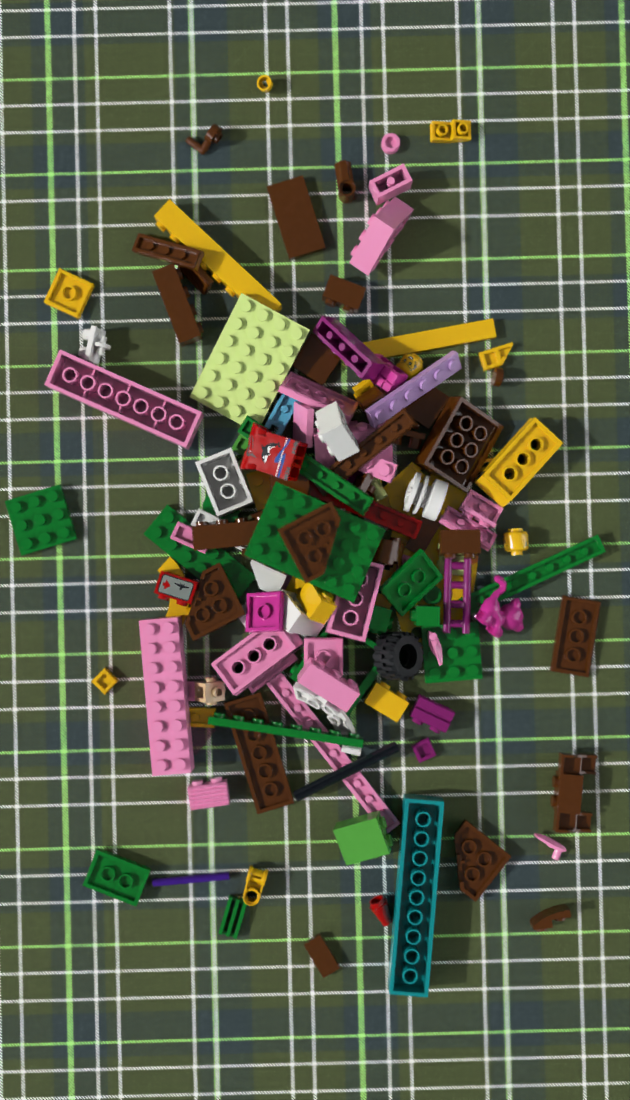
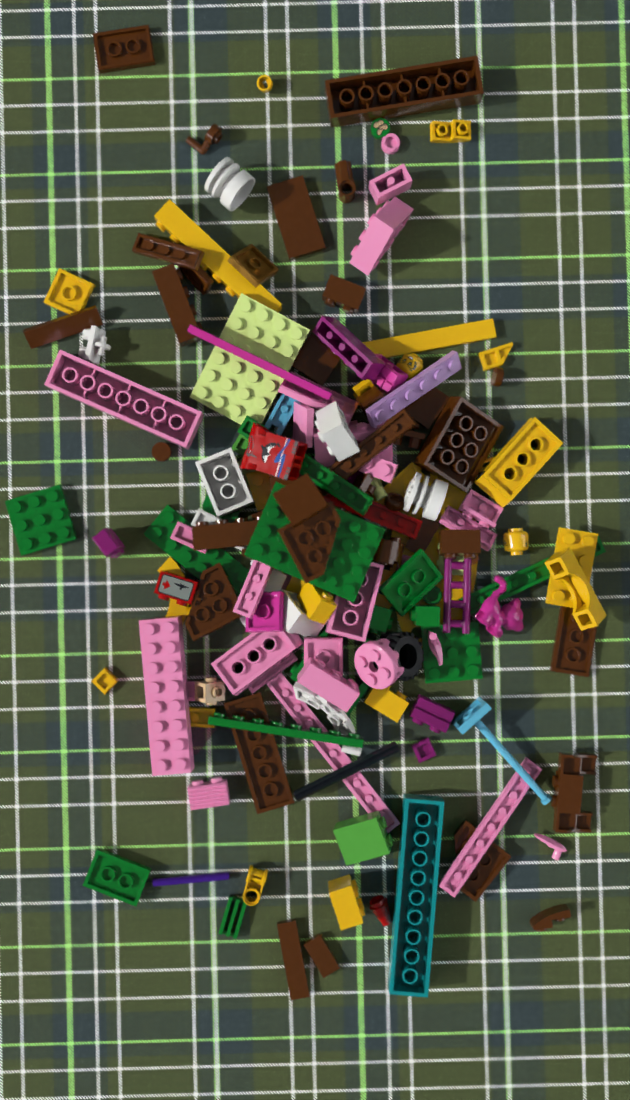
none -> reddish brown tile [23,305,103,349]
none -> magenta brick [92,528,126,559]
none -> reddish brown tile [93,25,156,74]
none -> reddish brown tile [152,442,172,462]
none -> dark pink tile [187,324,333,400]
none -> white wheel [204,157,255,211]
none -> pearl gold tile [228,244,279,288]
none -> bright pink plate [233,560,273,619]
none -> reddish brown tile [273,473,328,528]
none -> reddish brown tile [277,919,310,1000]
none -> reddish brown brick [325,55,484,128]
none -> yellow brick [328,874,366,931]
none -> bright pink plate [354,639,404,689]
none -> tile [371,118,390,139]
none -> reddish brown tile [384,492,404,511]
none -> bright pink tile [438,757,543,898]
none -> medium azure tile [451,696,552,805]
none -> yellow plate [545,527,598,608]
none -> yellow arch [545,548,607,631]

